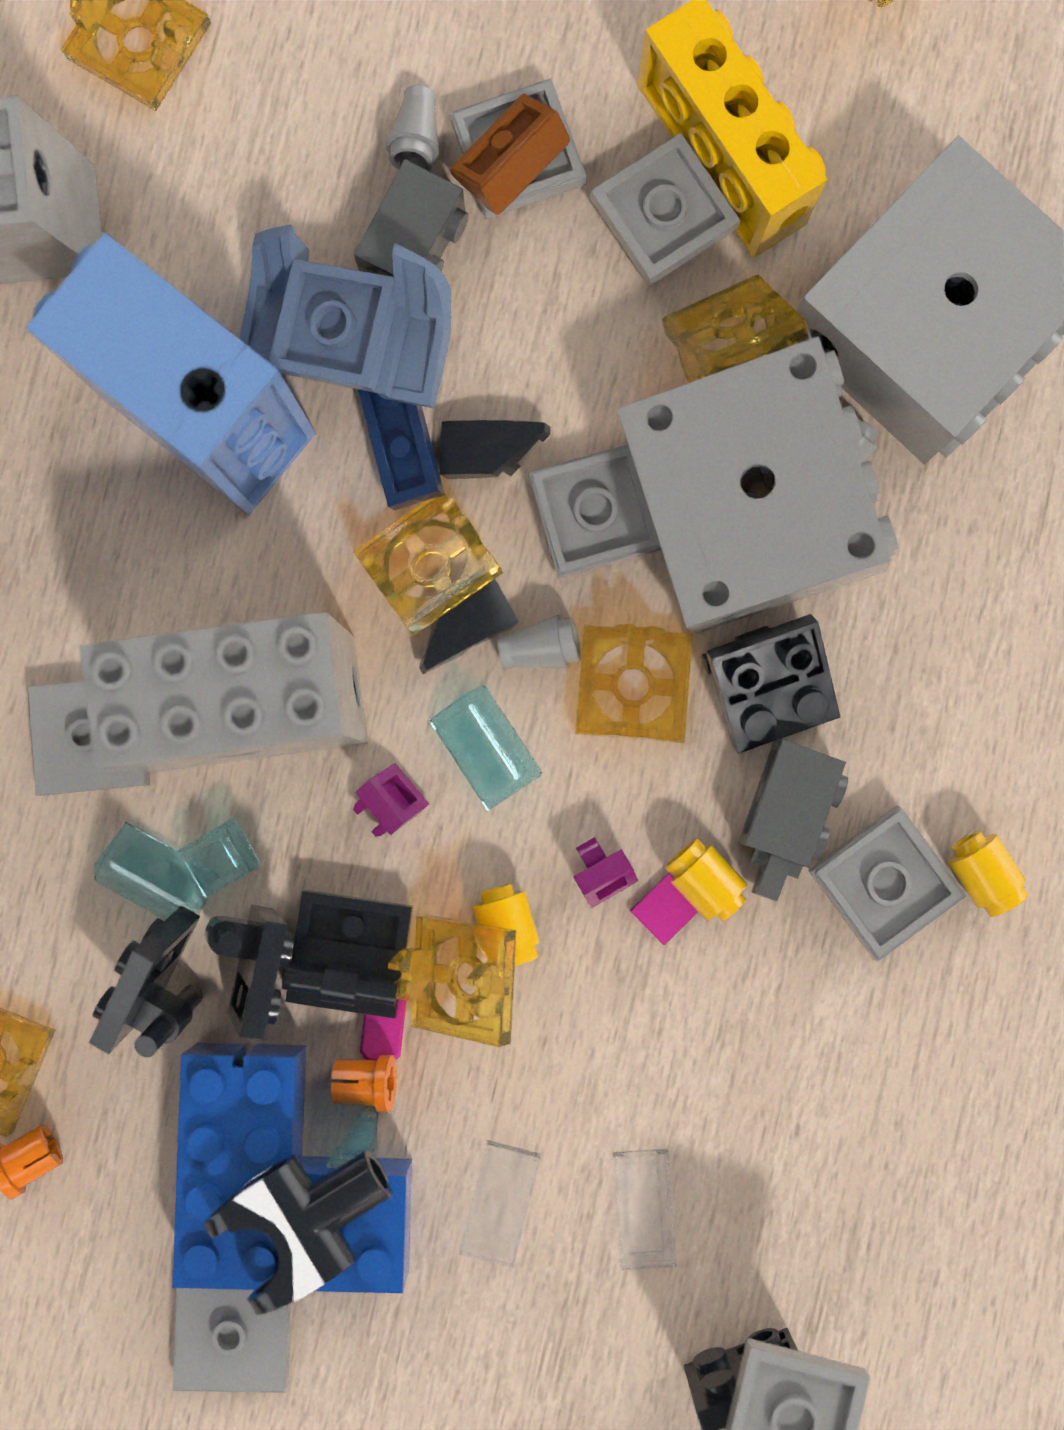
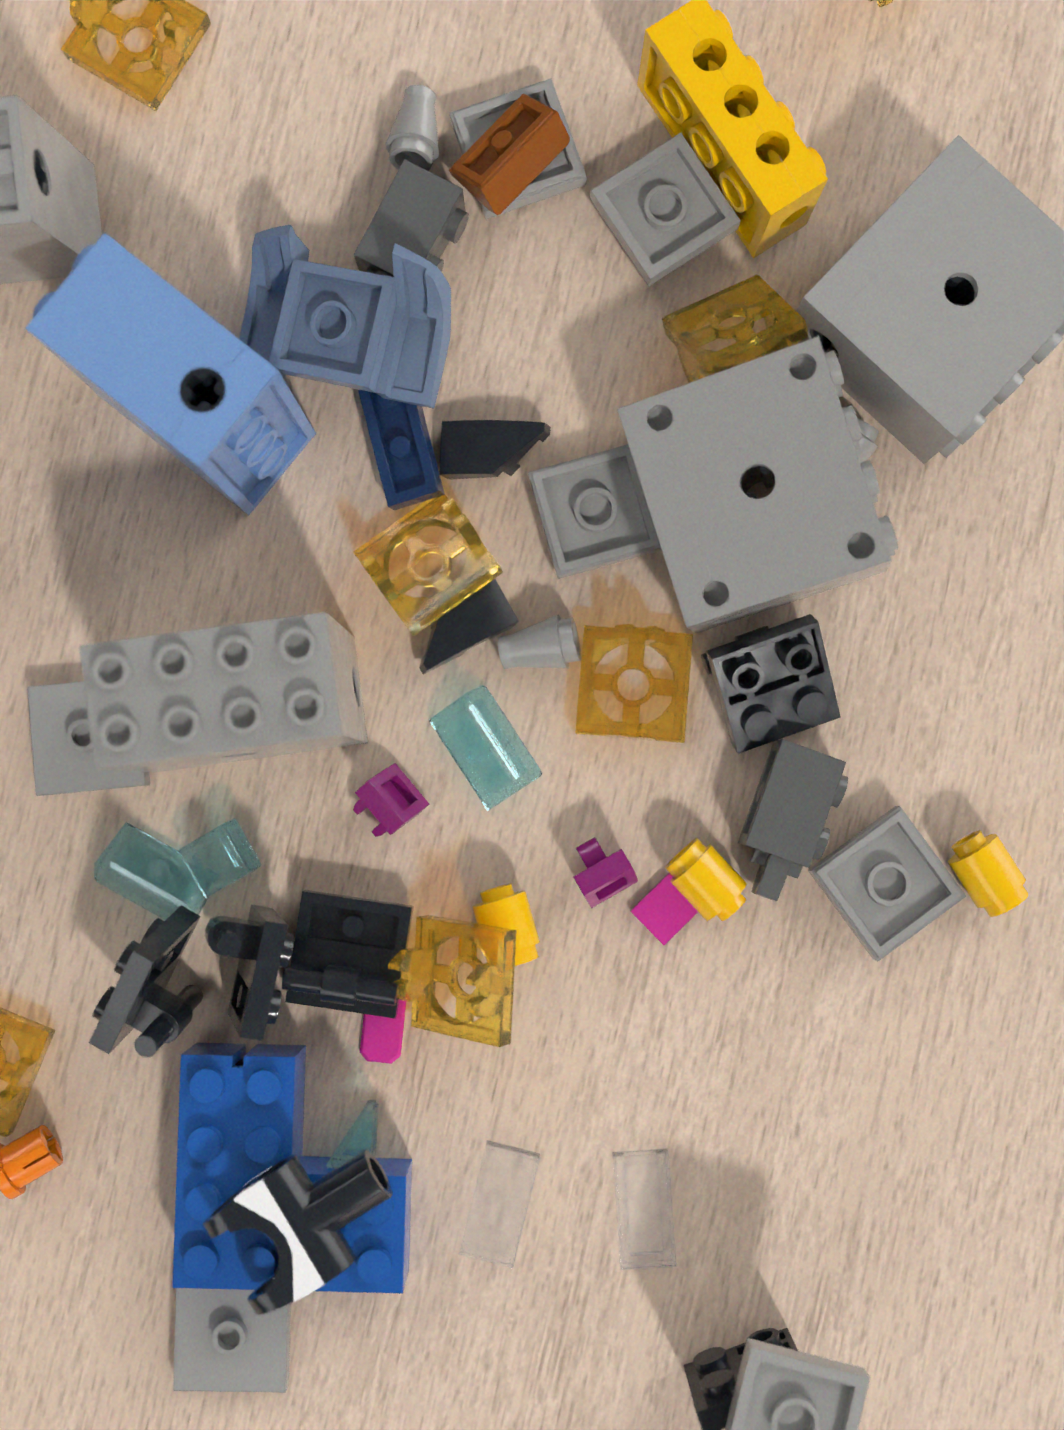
orange bush [331,1055,397,1113] -> none

